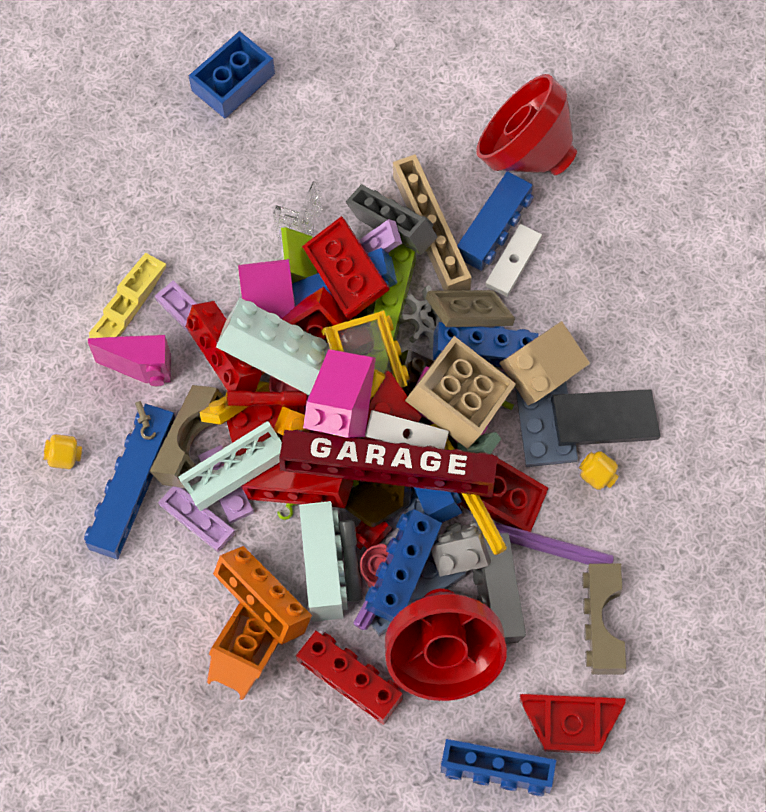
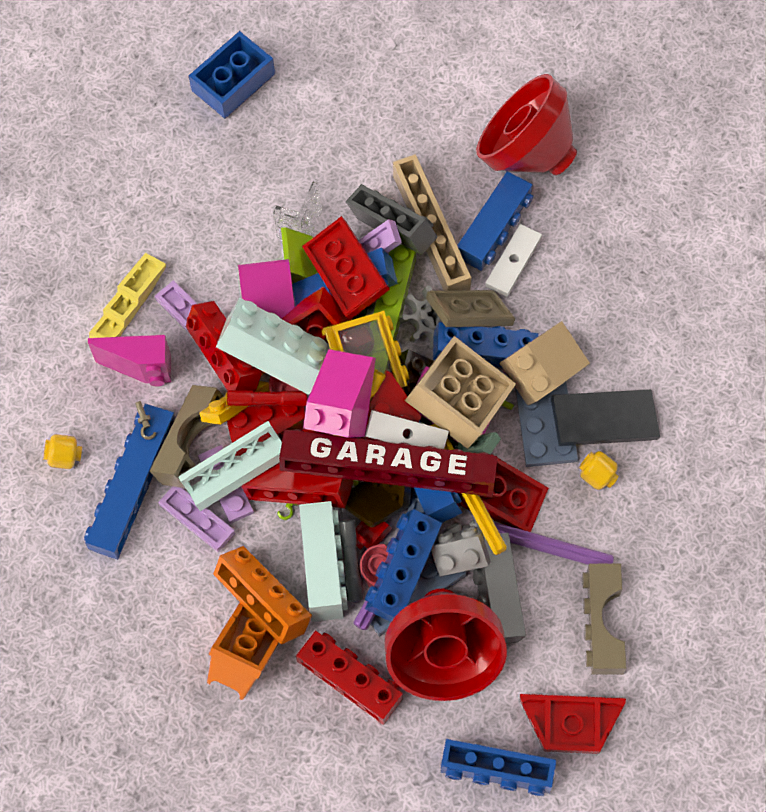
light orange brick [274,407,309,435] -> none

